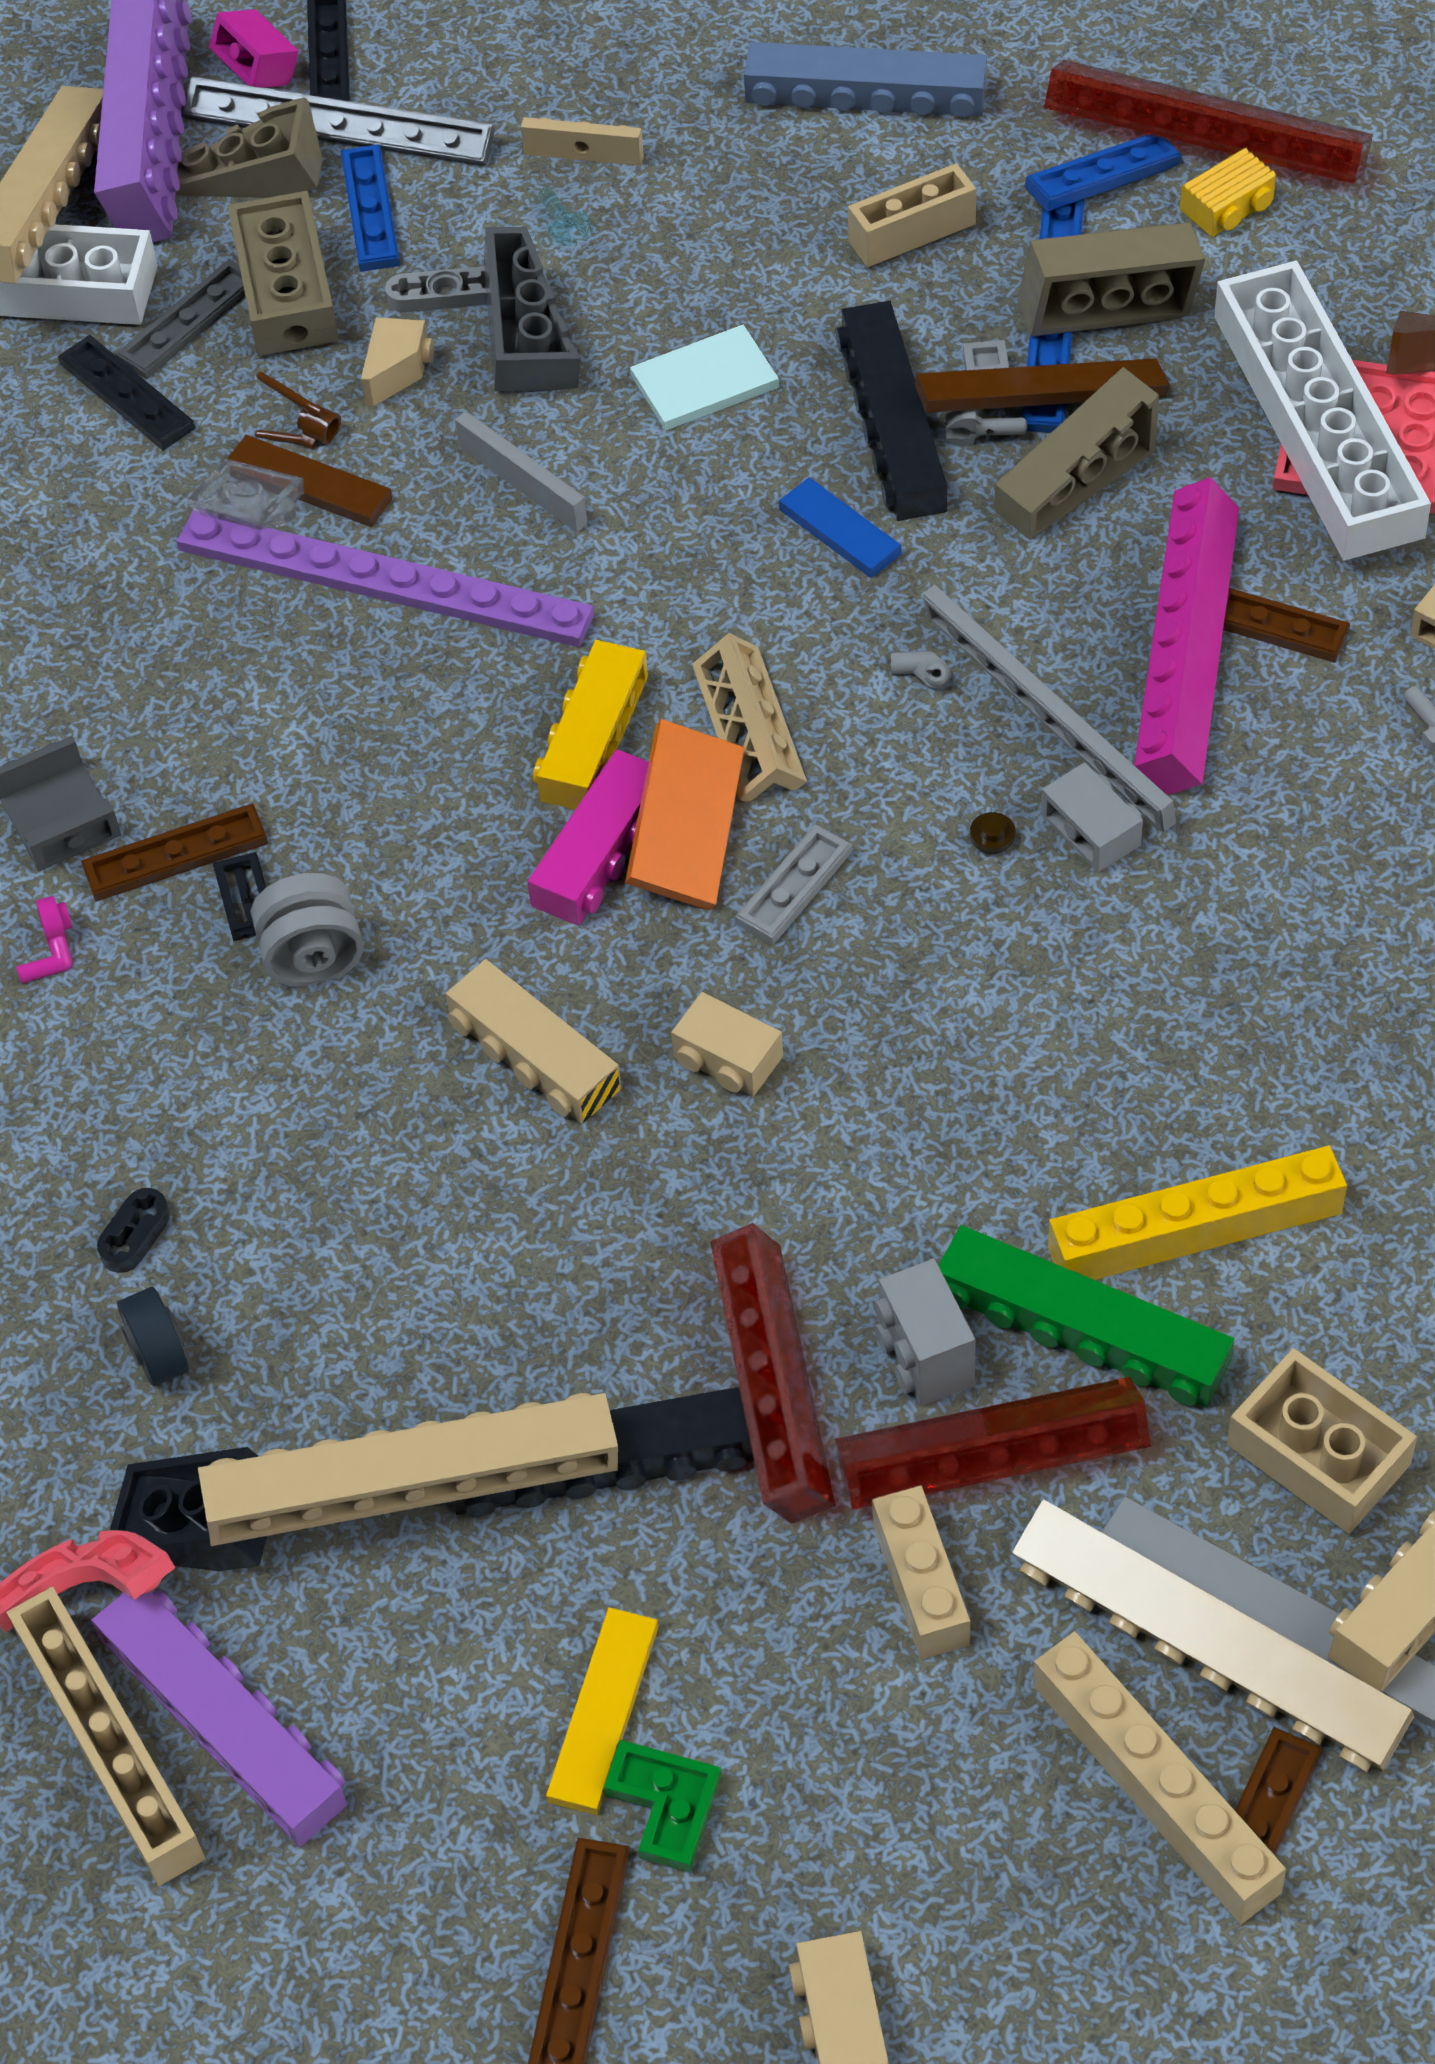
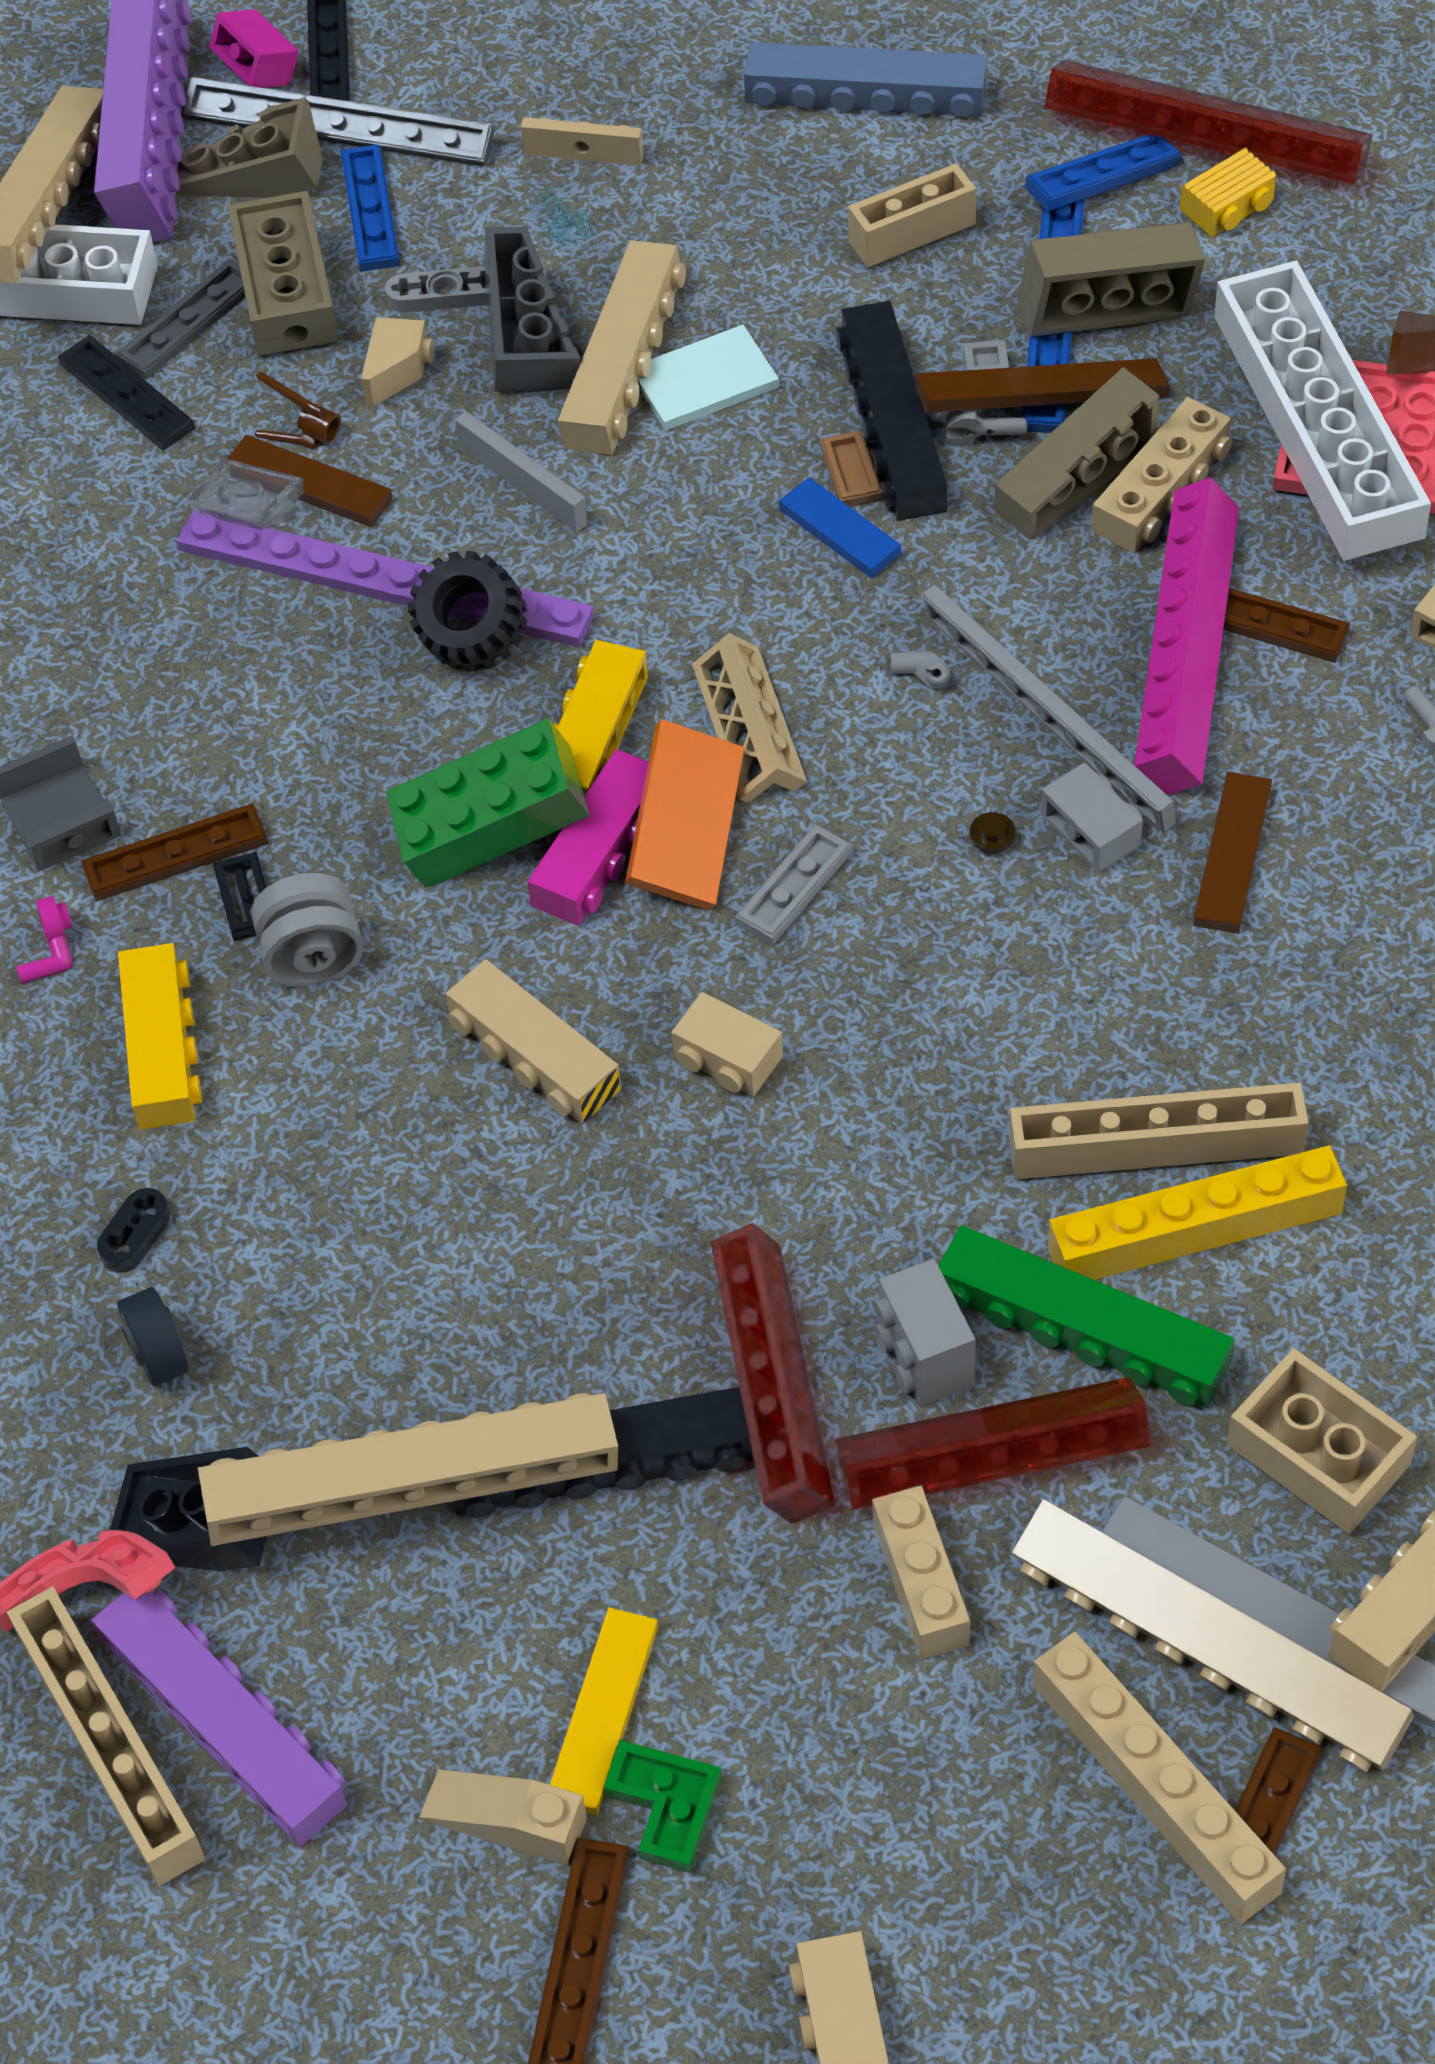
none -> yellow brick [118,943,202,1130]
none -> green brick [386,718,590,887]
none -> black tyre [408,551,527,671]
none -> tan slope [419,1769,587,1866]
none -> tan brick [558,240,686,455]
none -> medium nougat tile [820,430,882,507]
none -> tan brick [1009,1082,1309,1180]
none -> tan brick [1091,397,1233,553]
none -> reddish brown tile [1193,771,1272,934]

